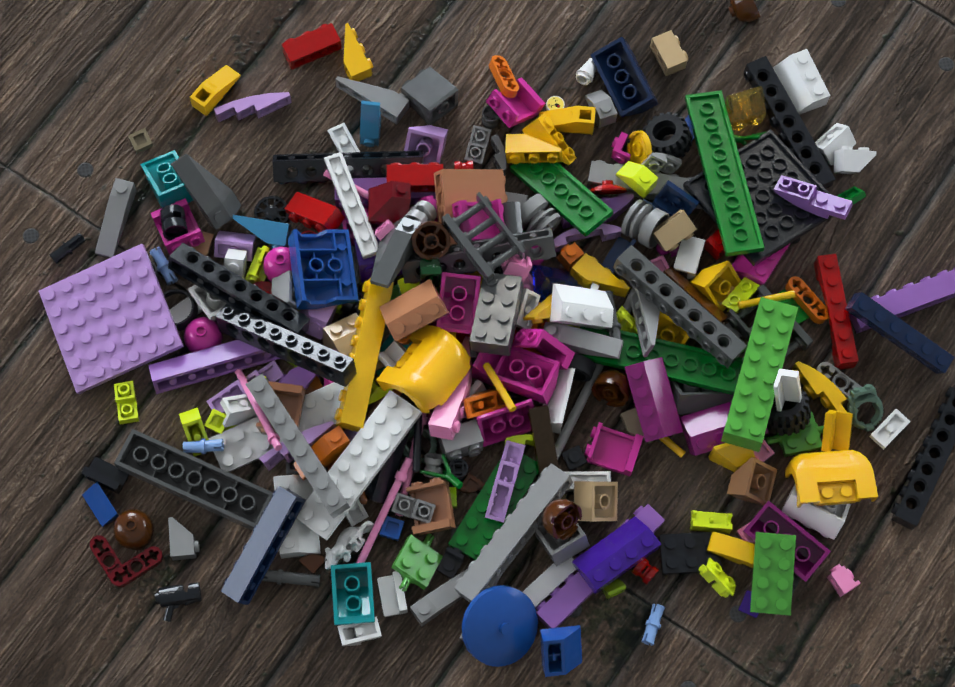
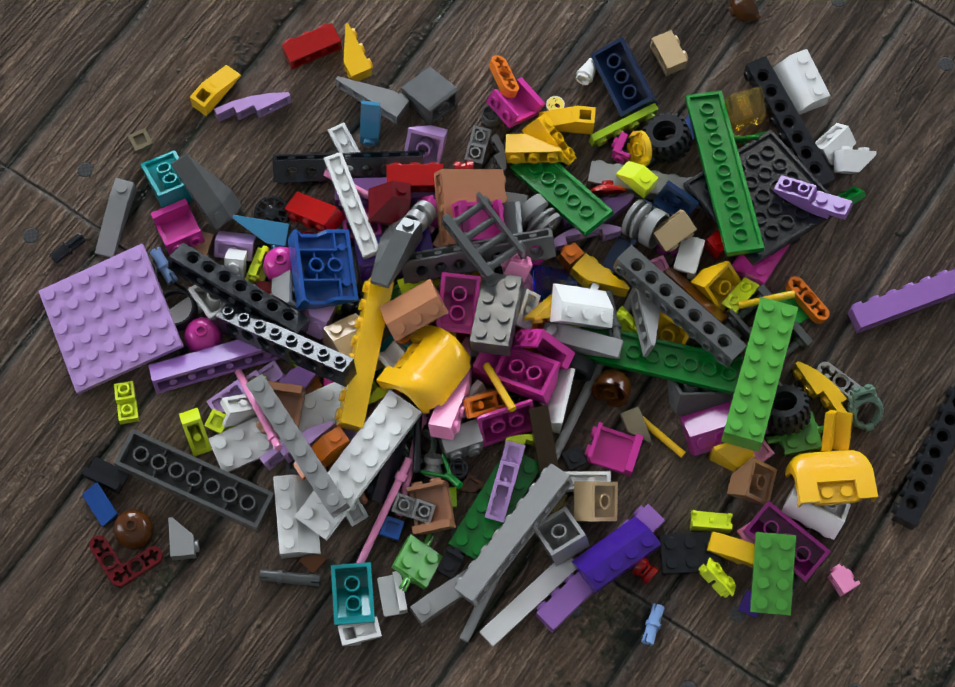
black piece [155,582,202,622] -> none
black wheel [160,204,188,240] -> none
light blue pin [183,438,224,454] -> none
brick [221,486,306,605] -> none
white animal [325,521,374,569] -> none
bright pink tile [375,219,394,241] -> none
reddish brown cylinder [412,221,450,260] -> none
dark green slope [420,259,441,287] -> none
blue dish [462,585,538,667] -> none
blue slope [540,625,582,677] -> none
reddish brown cylinder [542,499,582,540] -> none
light grey slope [585,90,618,128] -> none
lime slope [602,578,626,599] -> none
magenta slope [625,357,683,442] -> none
light grey slope [641,152,682,175] -> none
white panel [773,369,802,412] -> none
red arch [813,254,859,370] -> none
dark blue brick [845,292,955,374] -> none
white plate [869,409,910,450] -> none
none -> lime plate [589,103,658,147]

